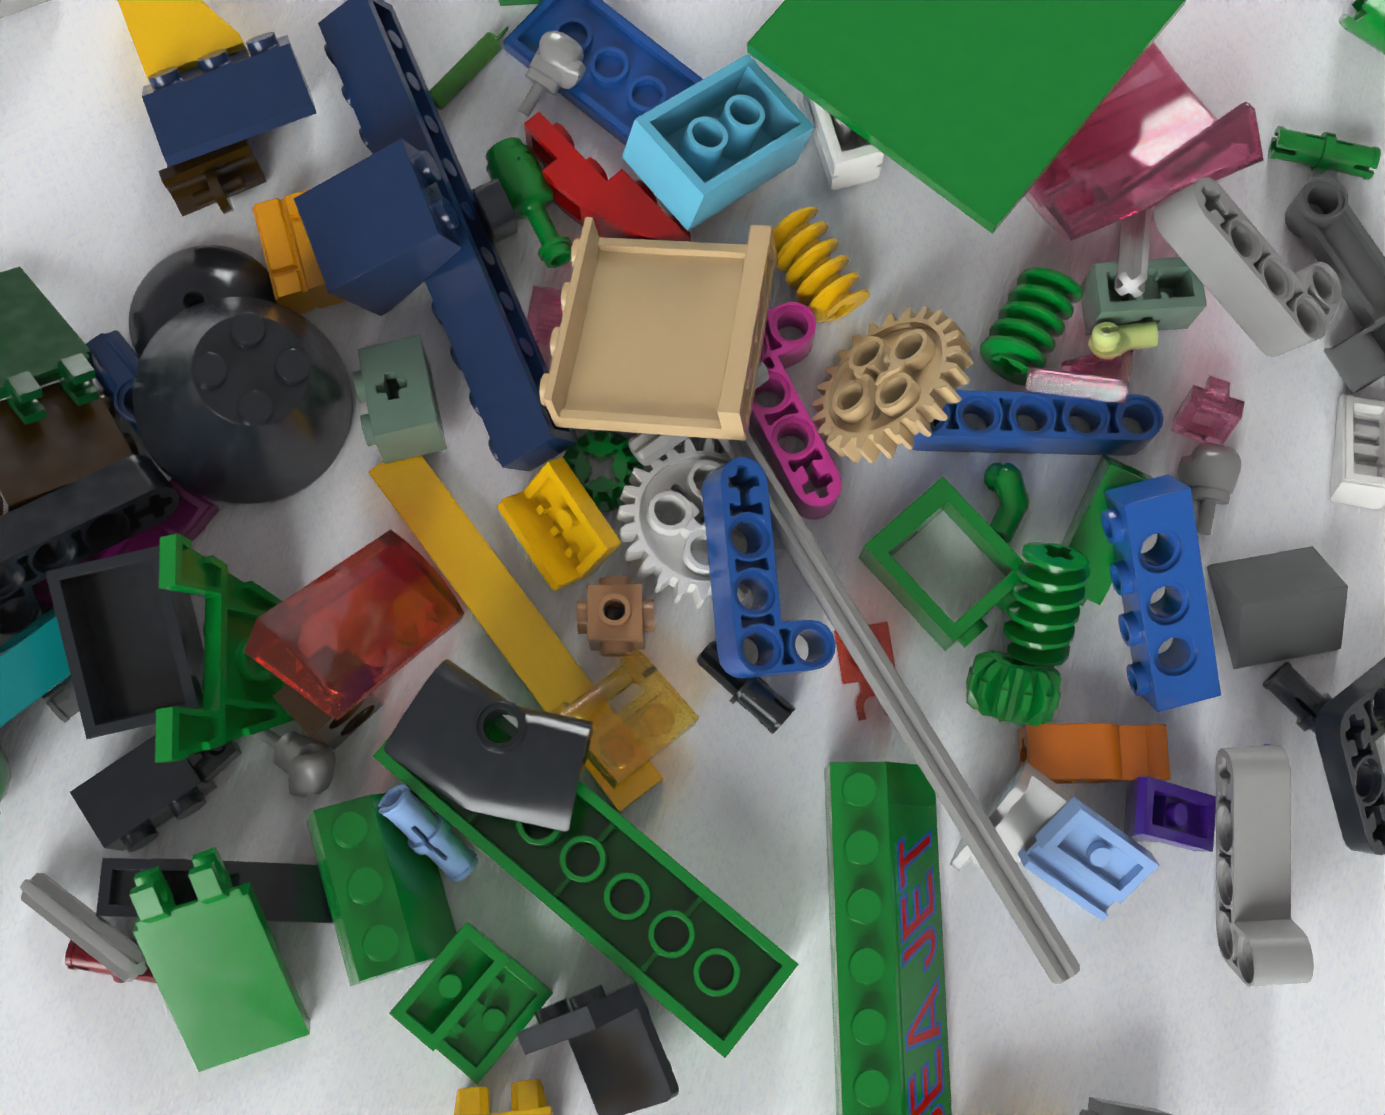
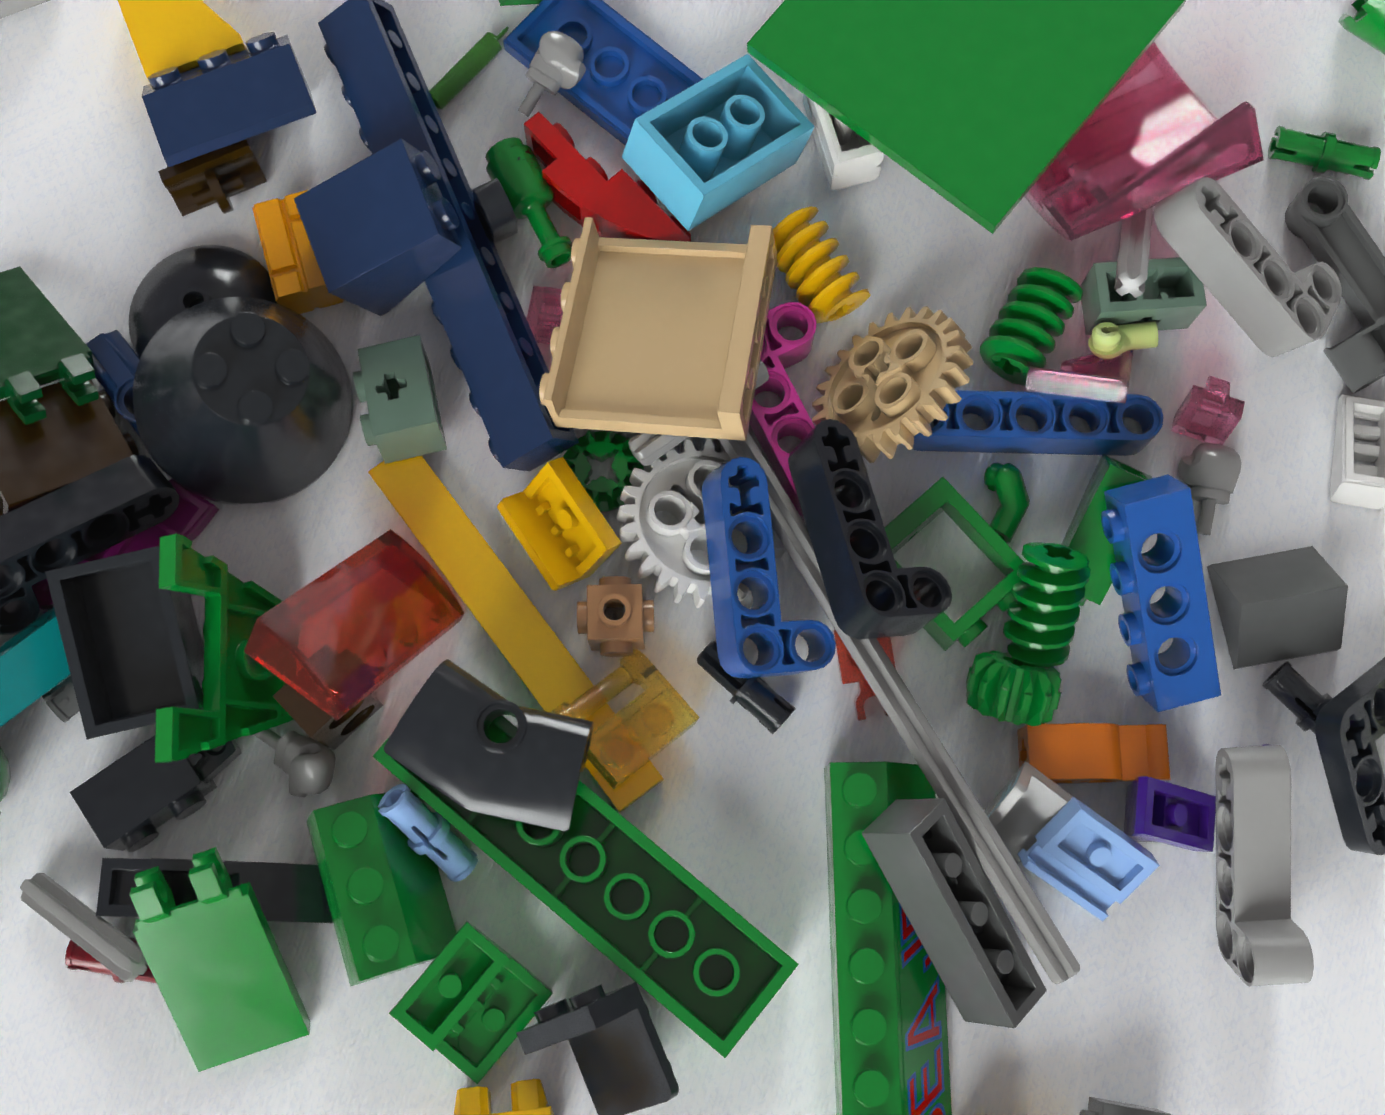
none -> black beam [788,419,952,639]
none -> dark grey brick [862,798,1047,1028]

